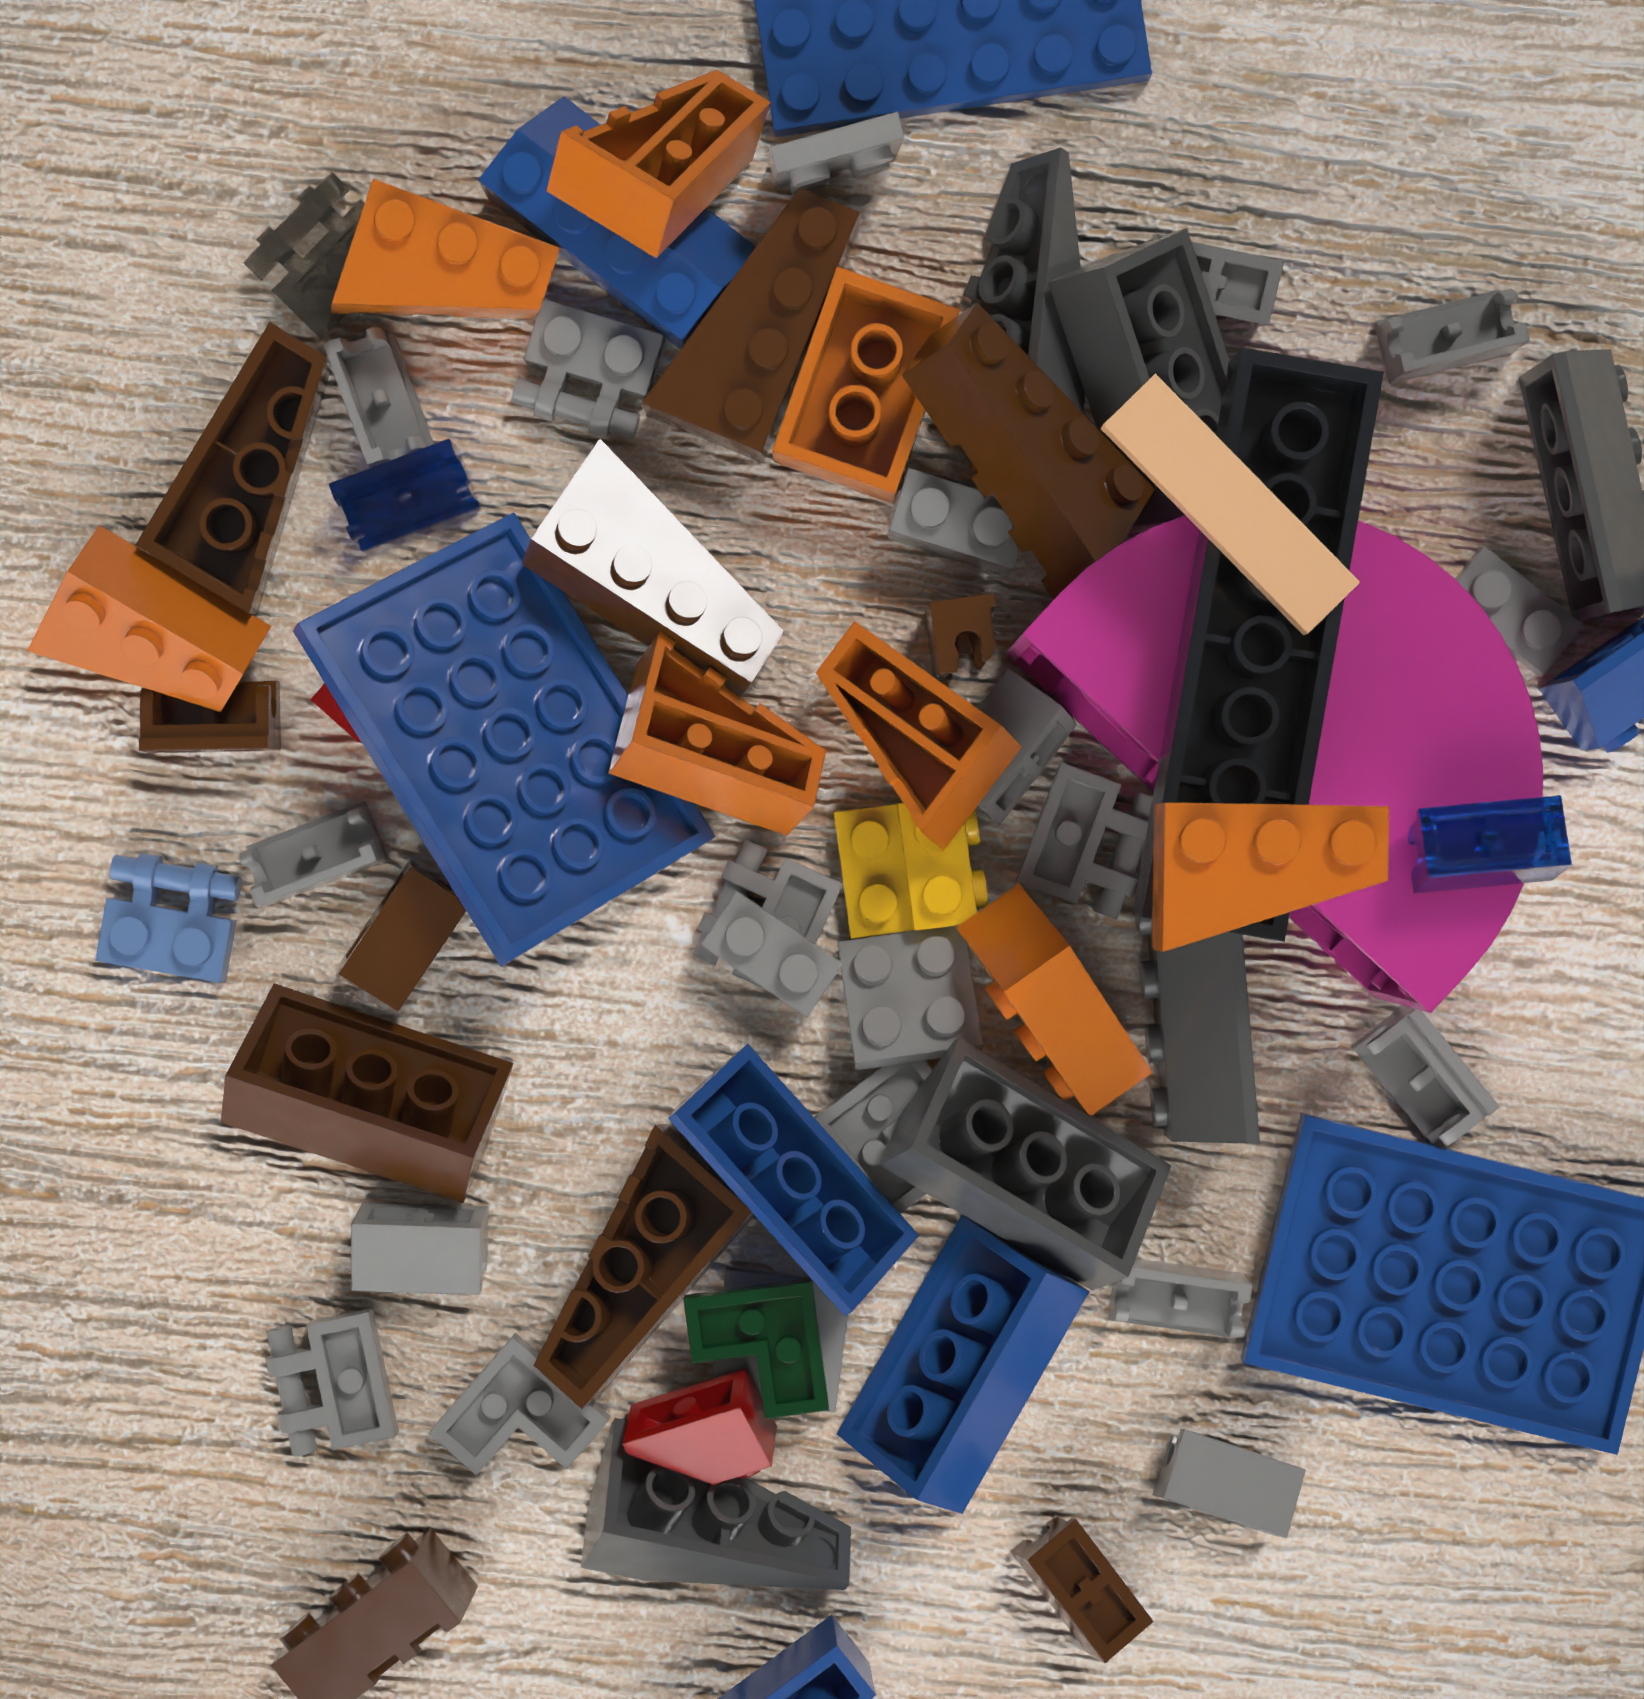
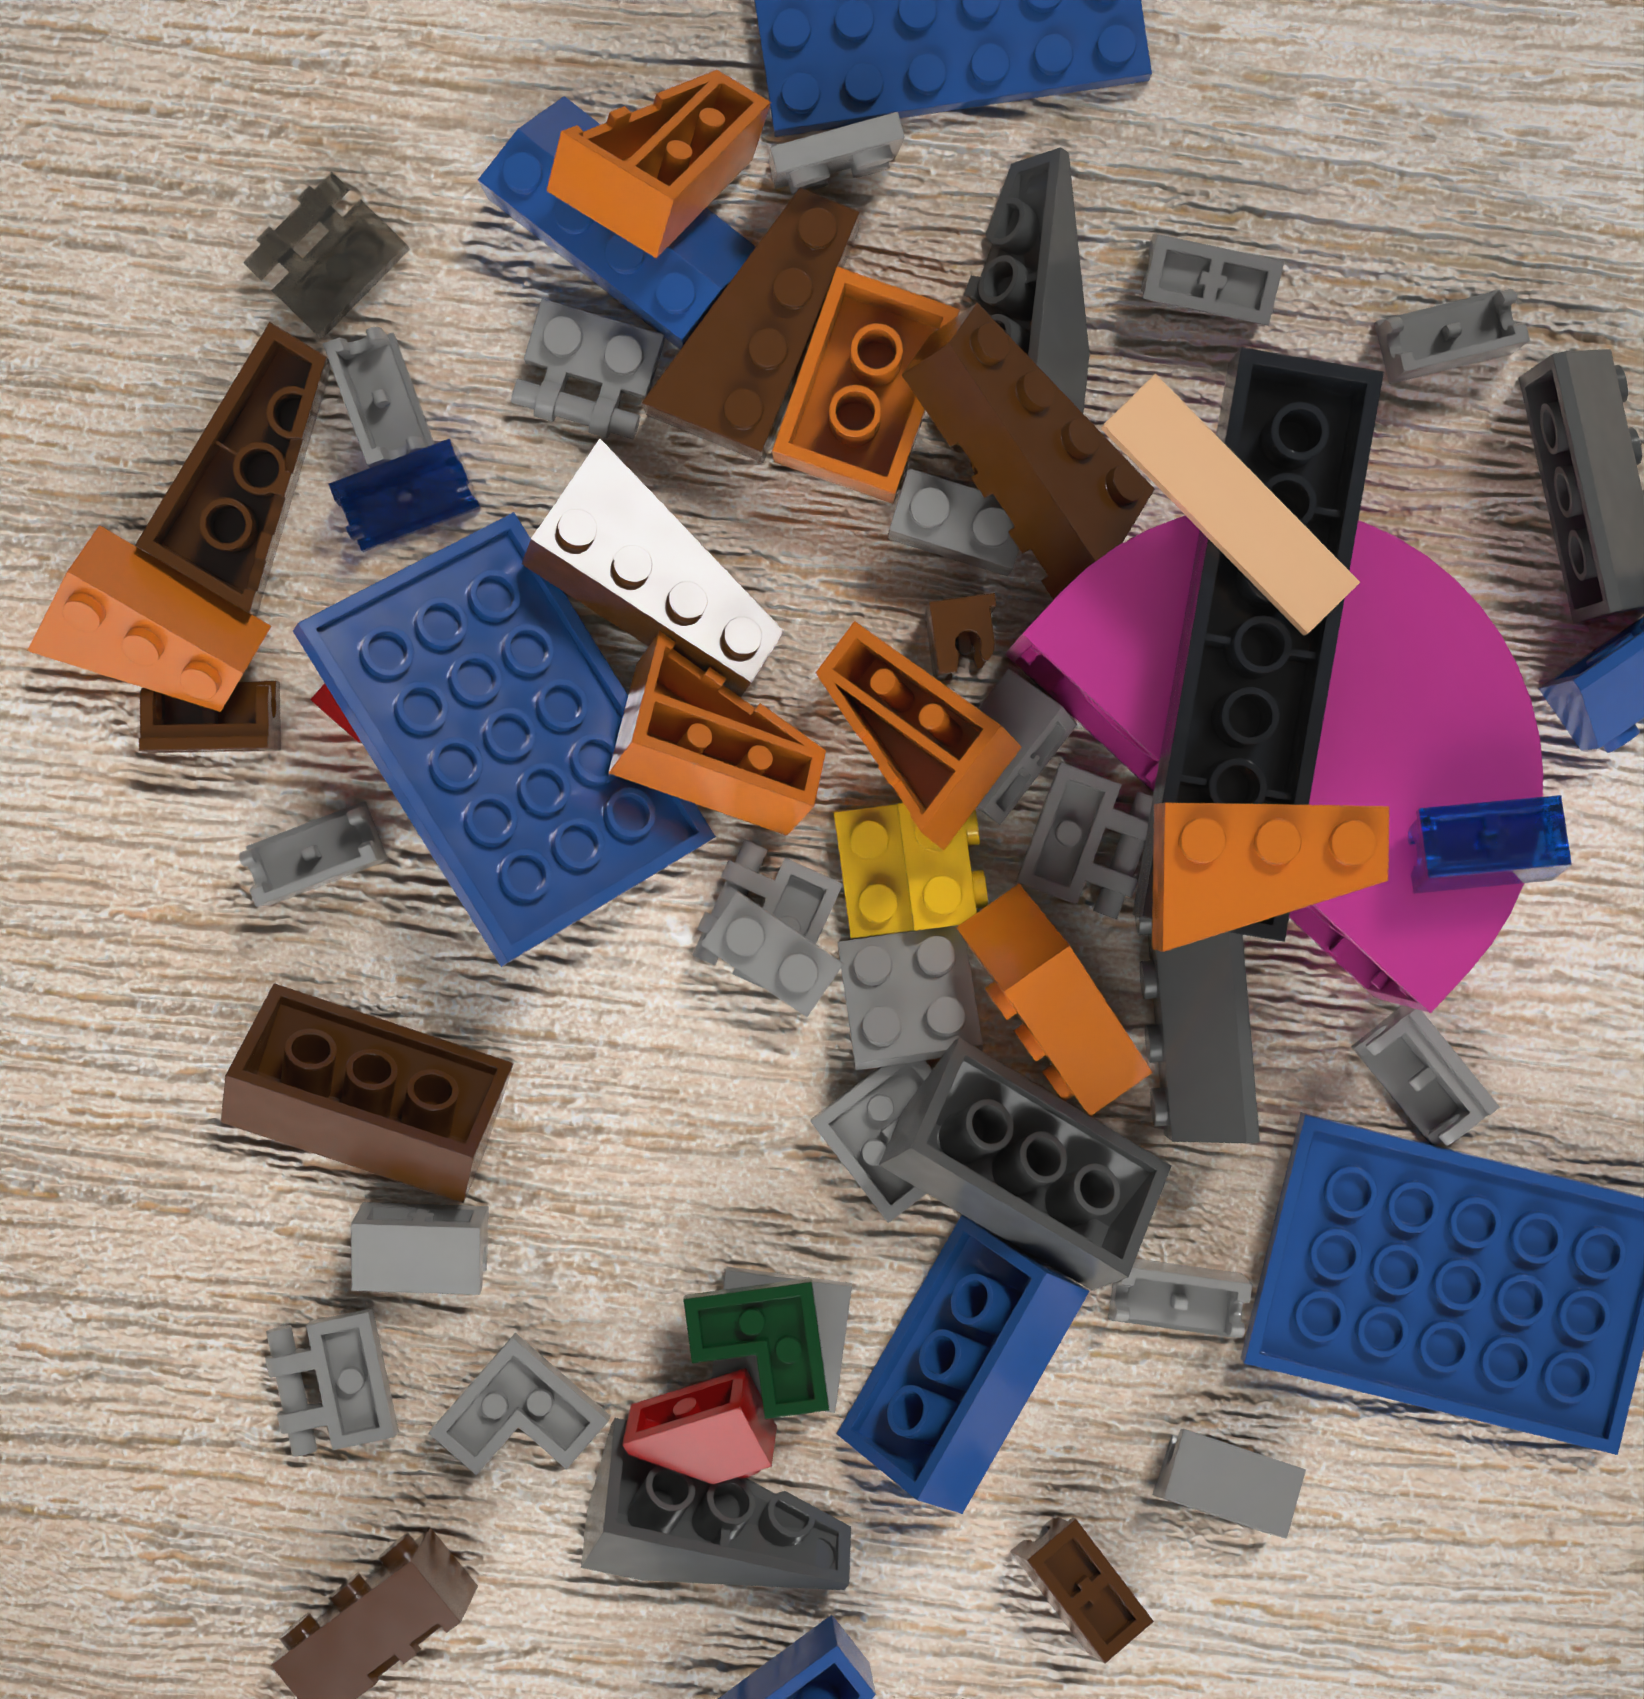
medium blue plate [95,853,242,983] -> none
orange wedge [330,179,560,319] -> none
reddish brown hinge [338,859,466,1011] -> none
reddish brown wedge [533,1124,754,1409] -> none
blue slope [668,1044,919,1316] -> none
dark grey slope [1048,228,1230,527] -> none
light grey plate [1455,546,1584,676] -> none

